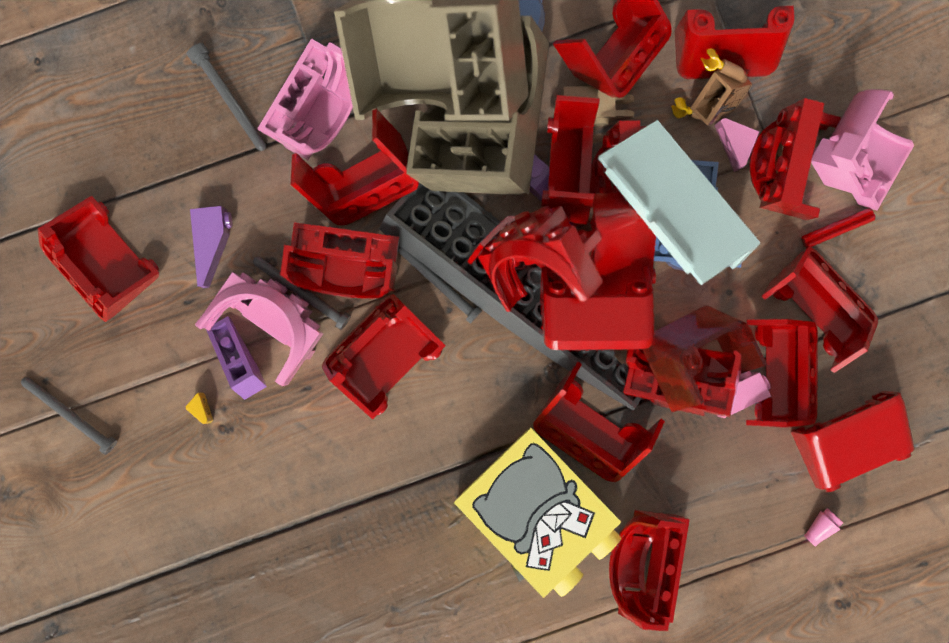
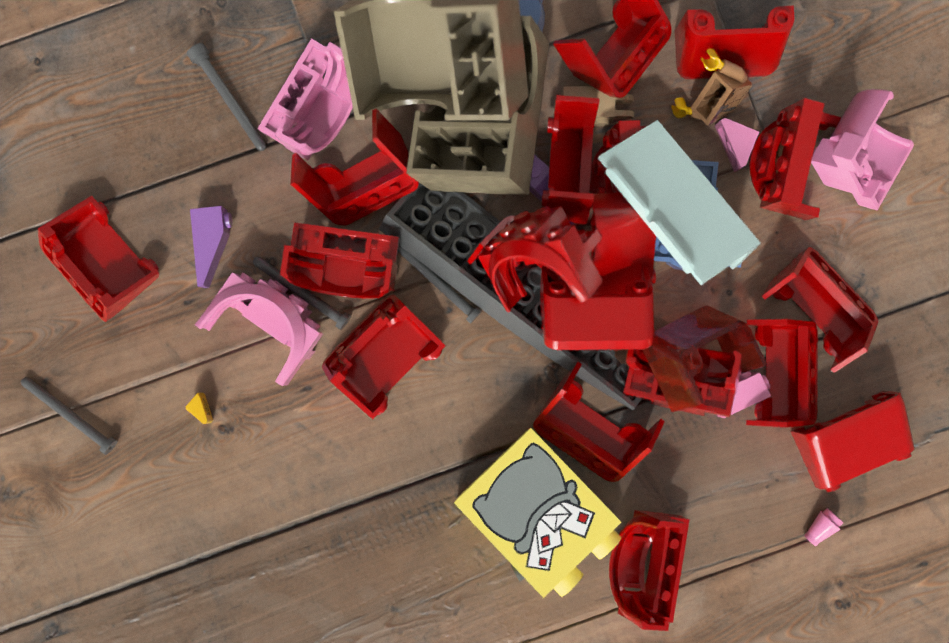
medium lavender slope [206,316,267,400] -> none
red axle [801,208,876,248] -> none

